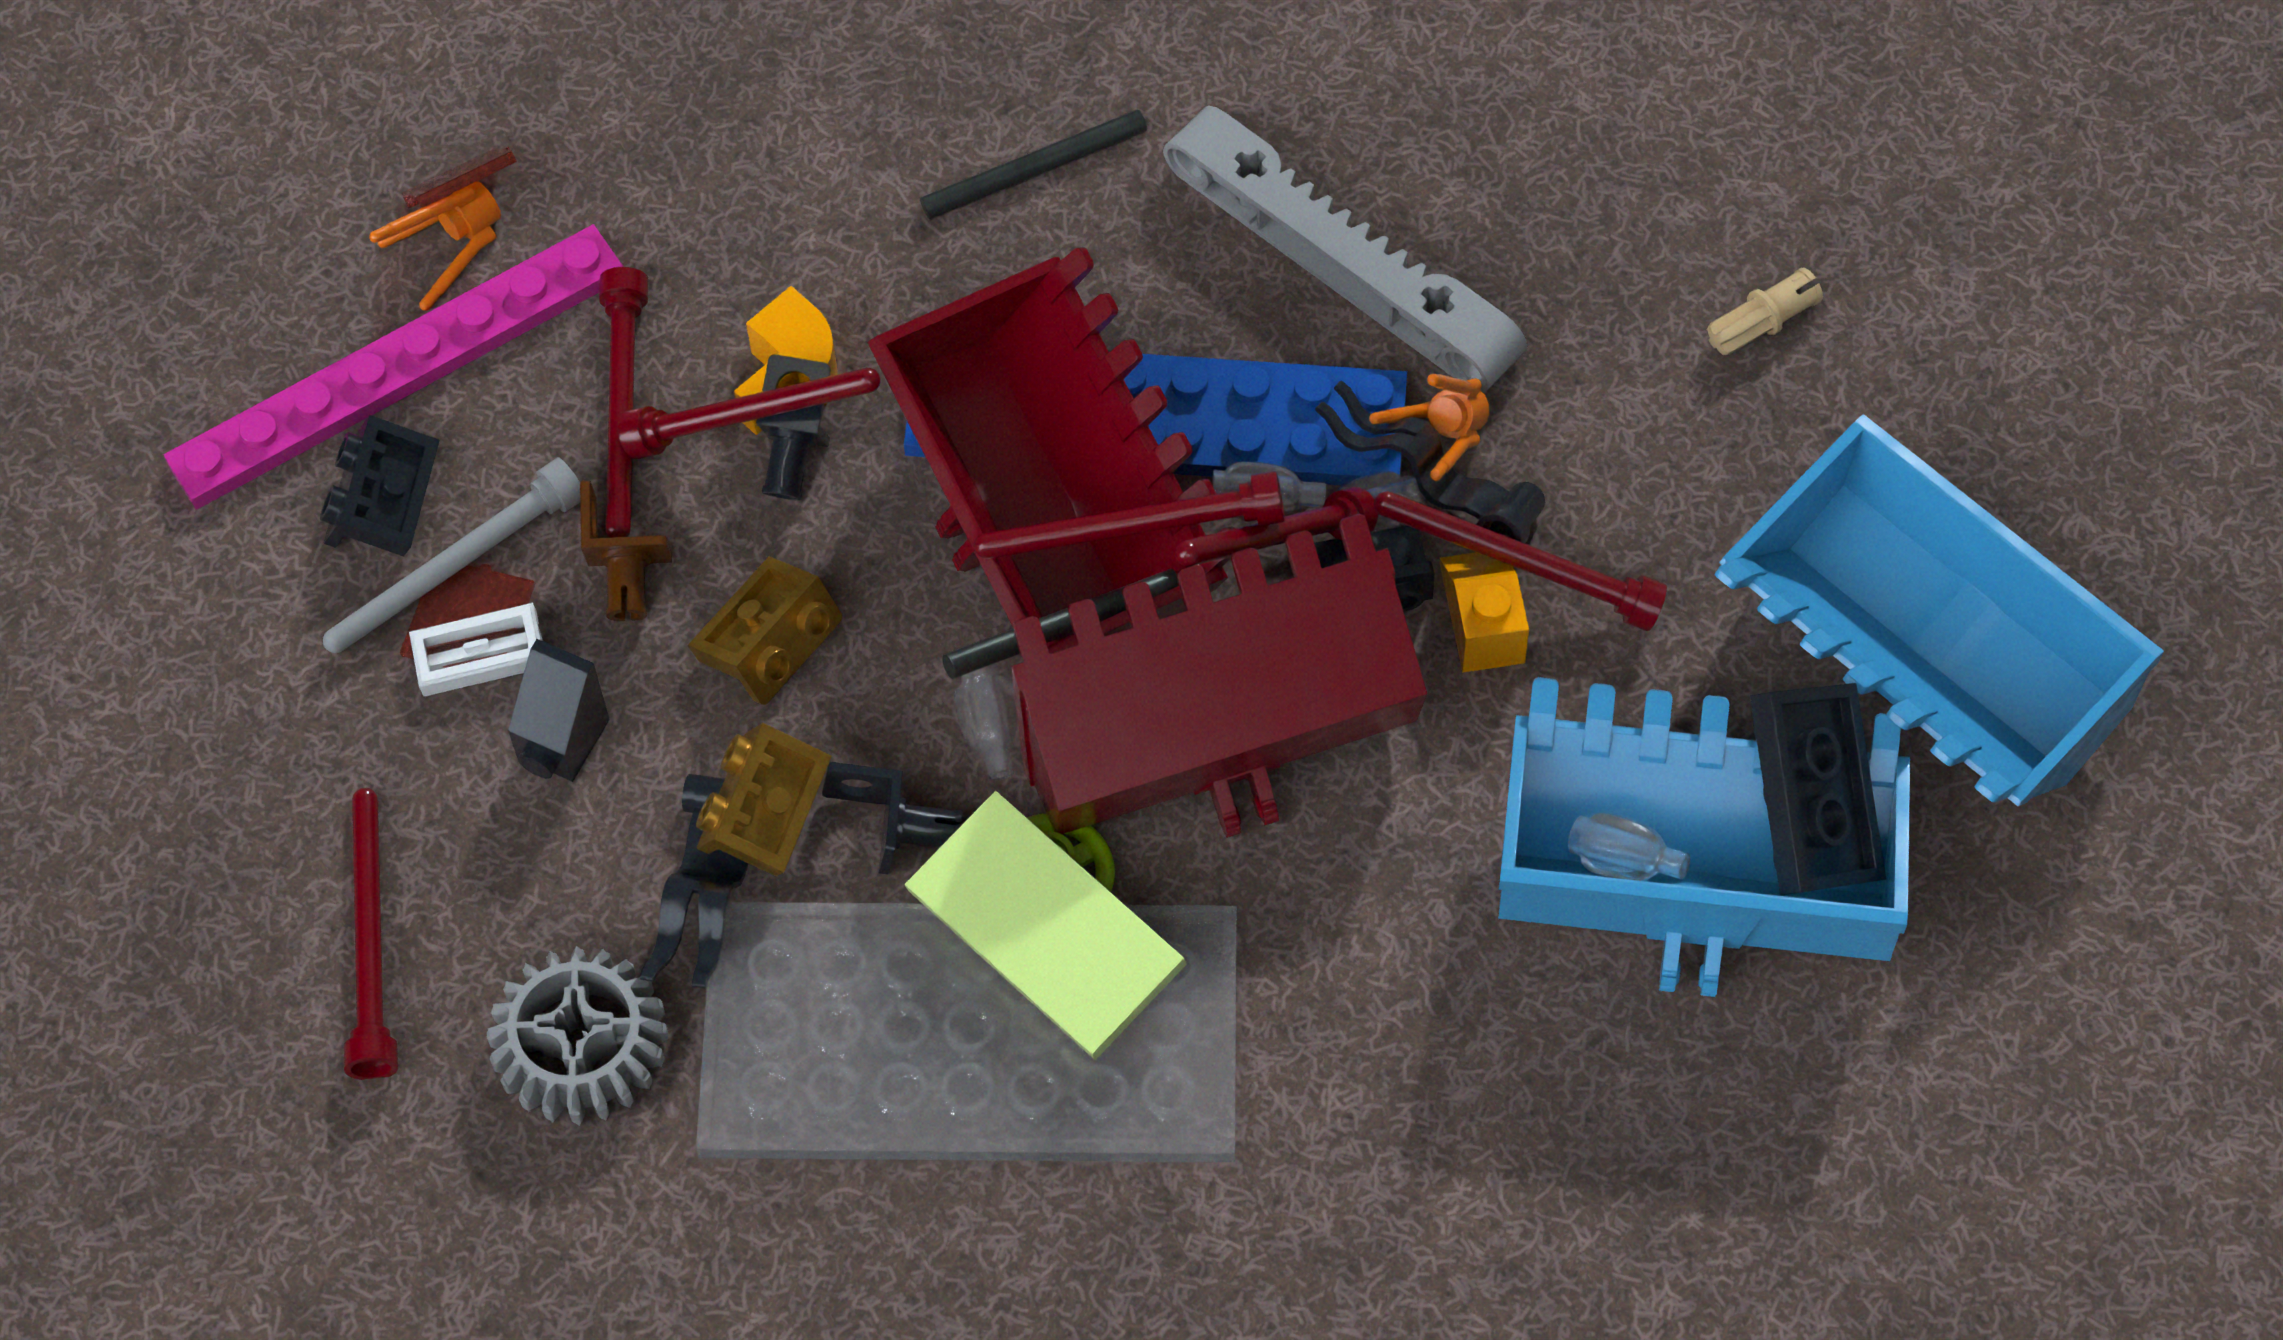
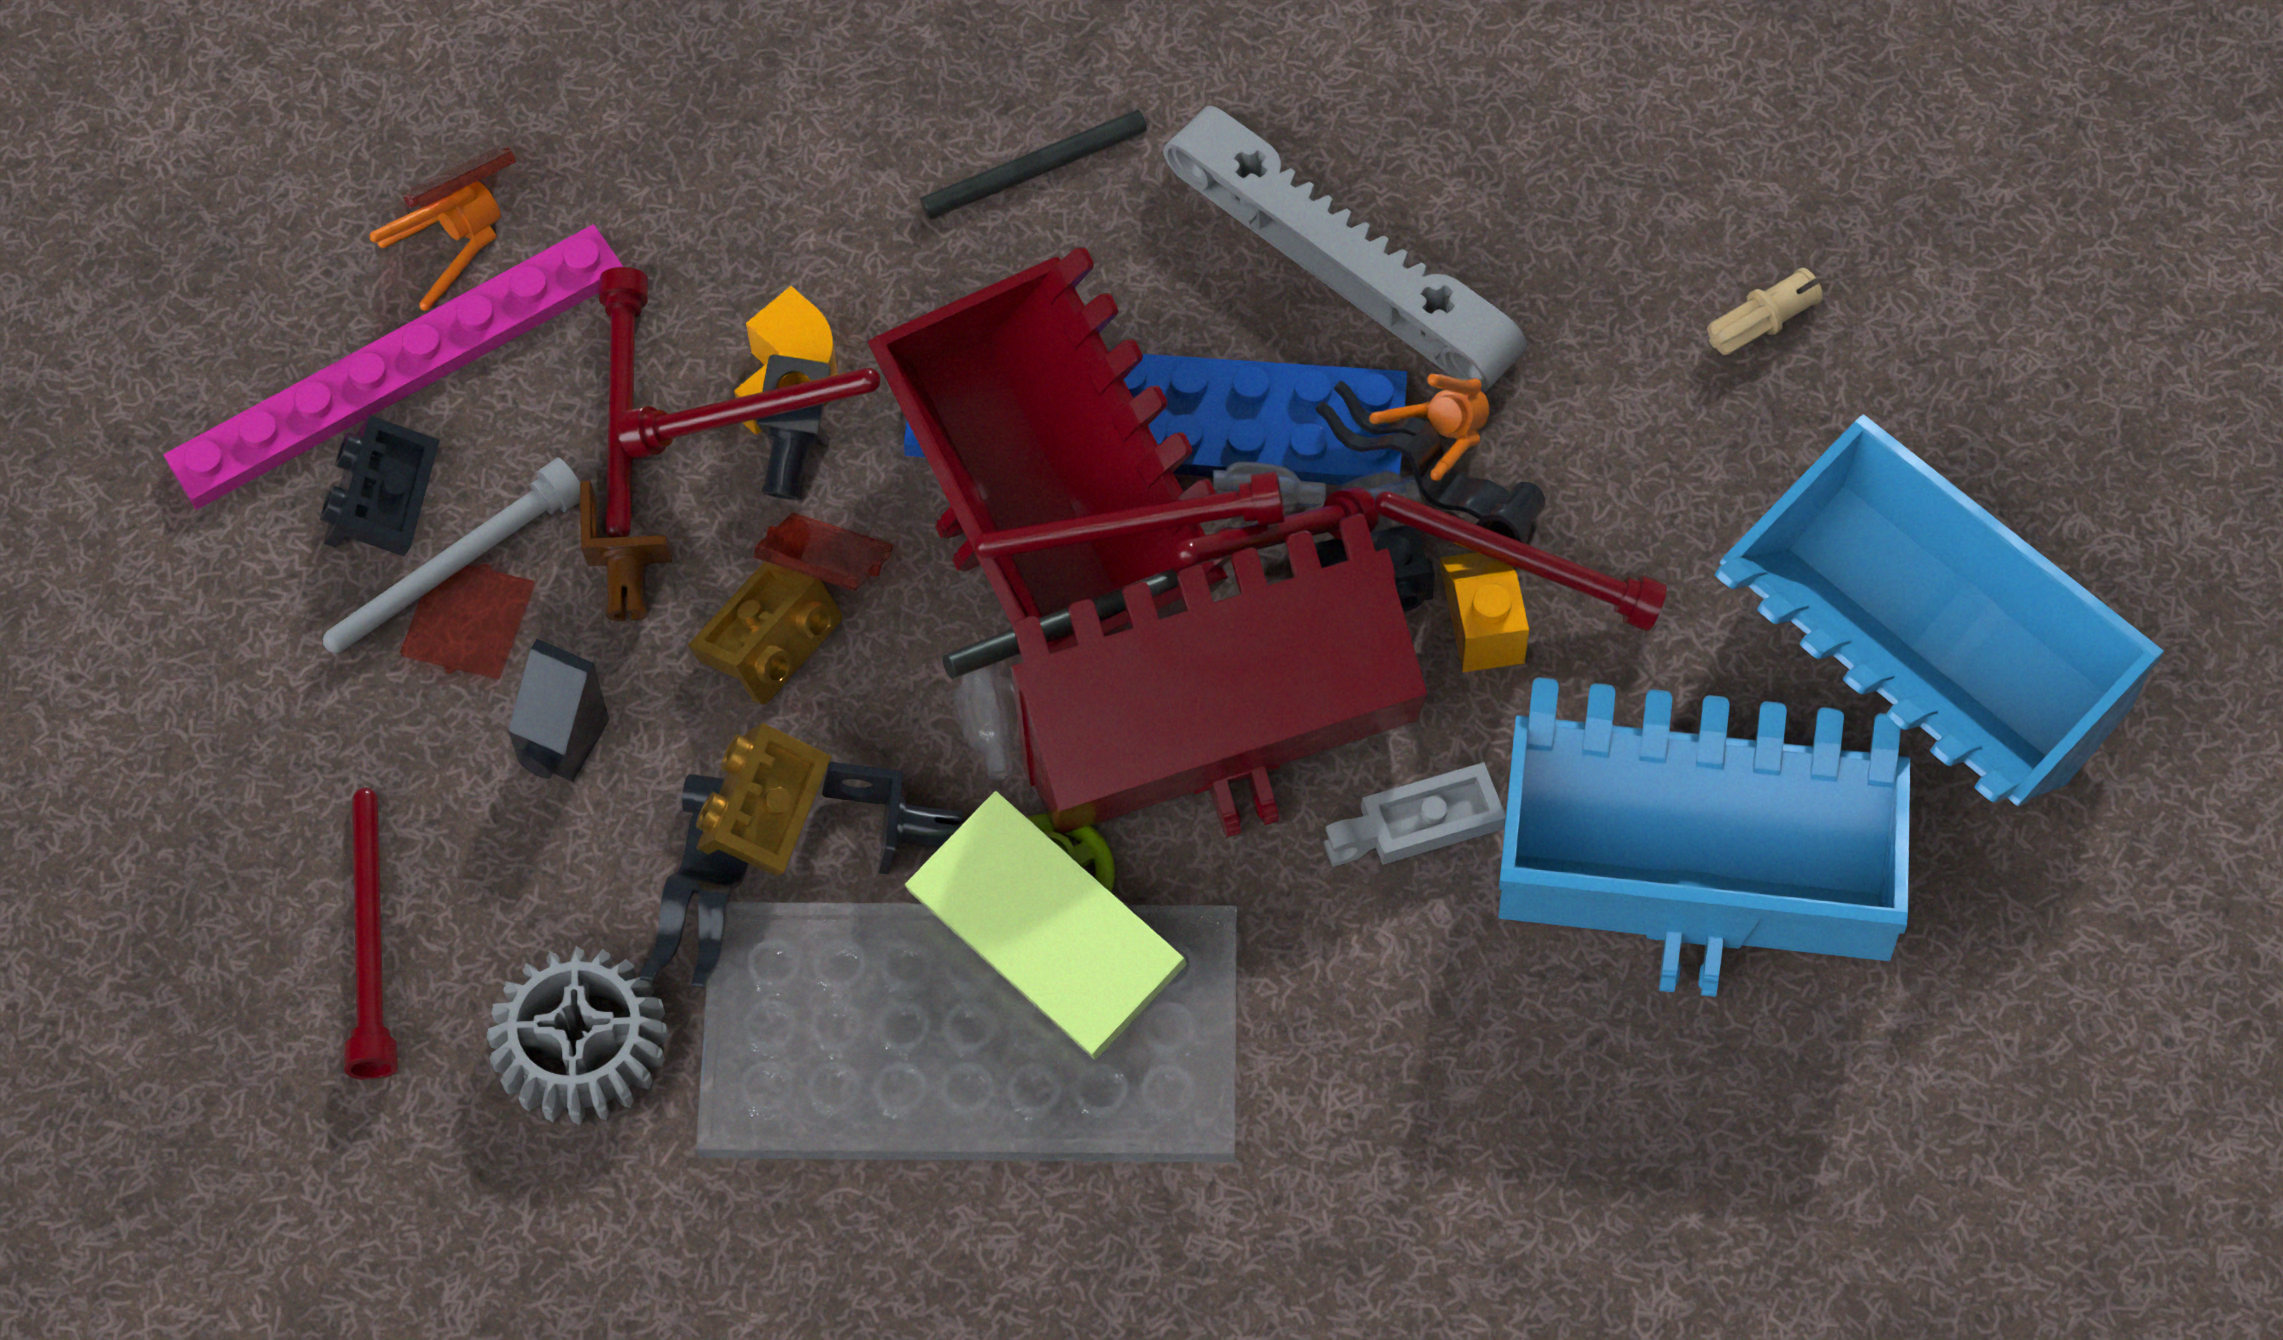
white tile [409,603,542,697] -> none
clear plant [1568,812,1690,881] -> none
black plate [1750,683,1886,895] -> none
none -> clear red piece [753,512,893,591]
none -> light grey plate [1324,762,1506,867]

